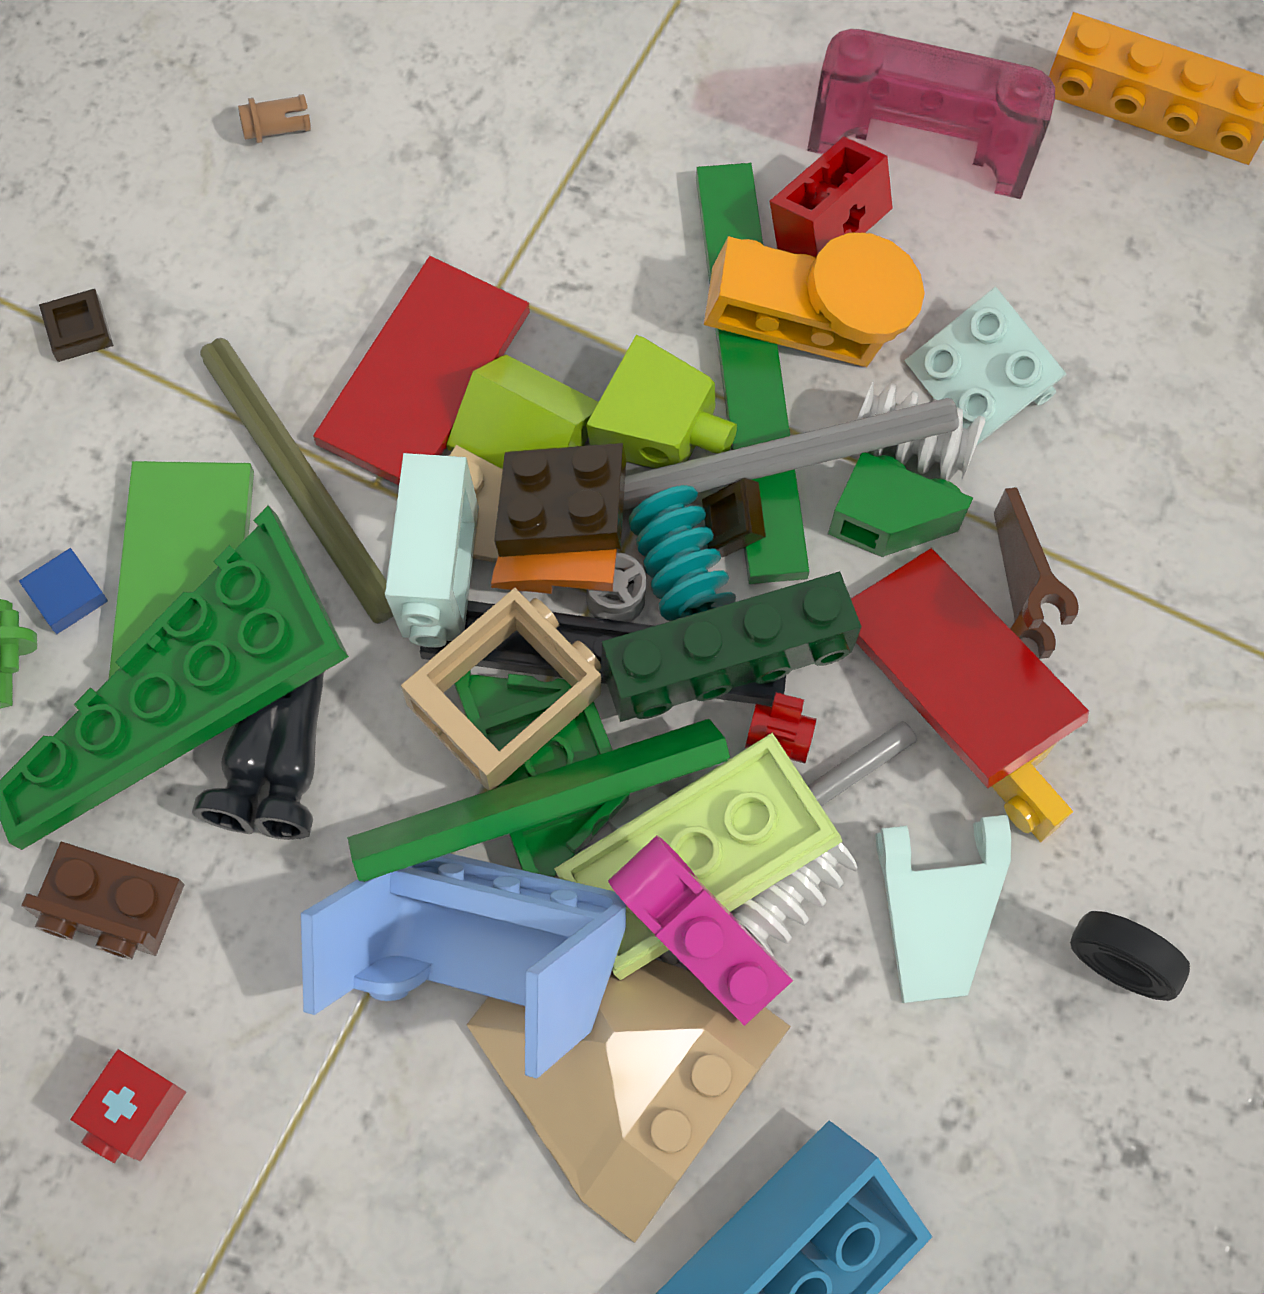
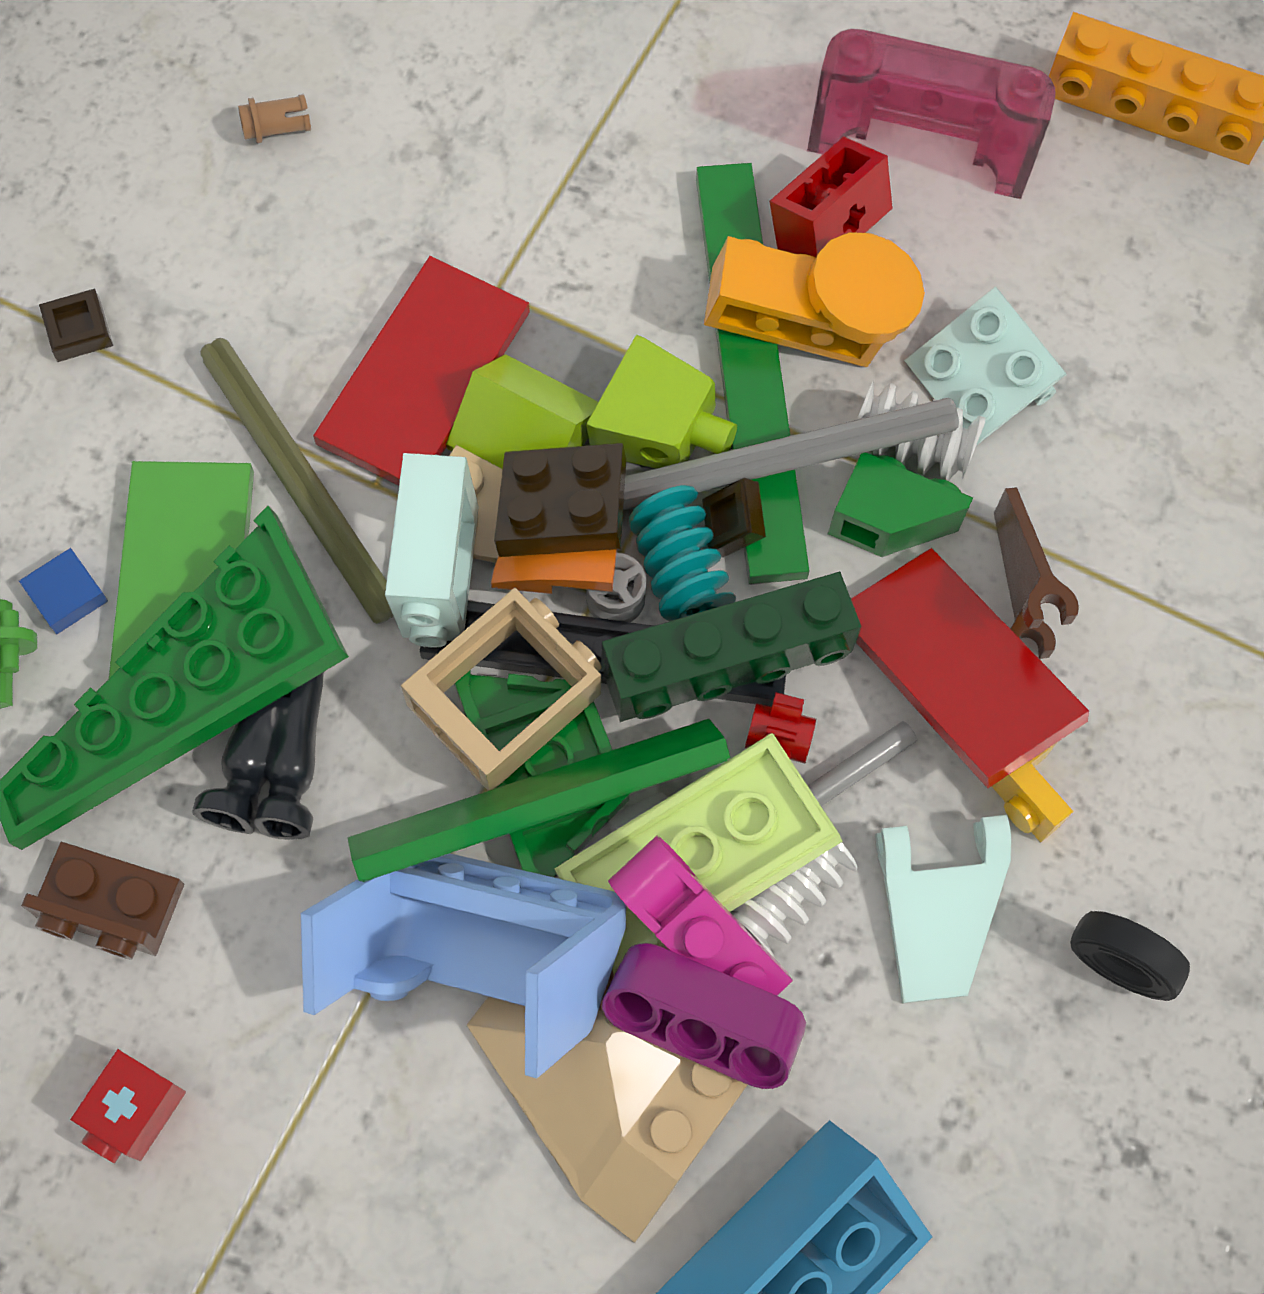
none -> magenta beam [602,943,806,1089]

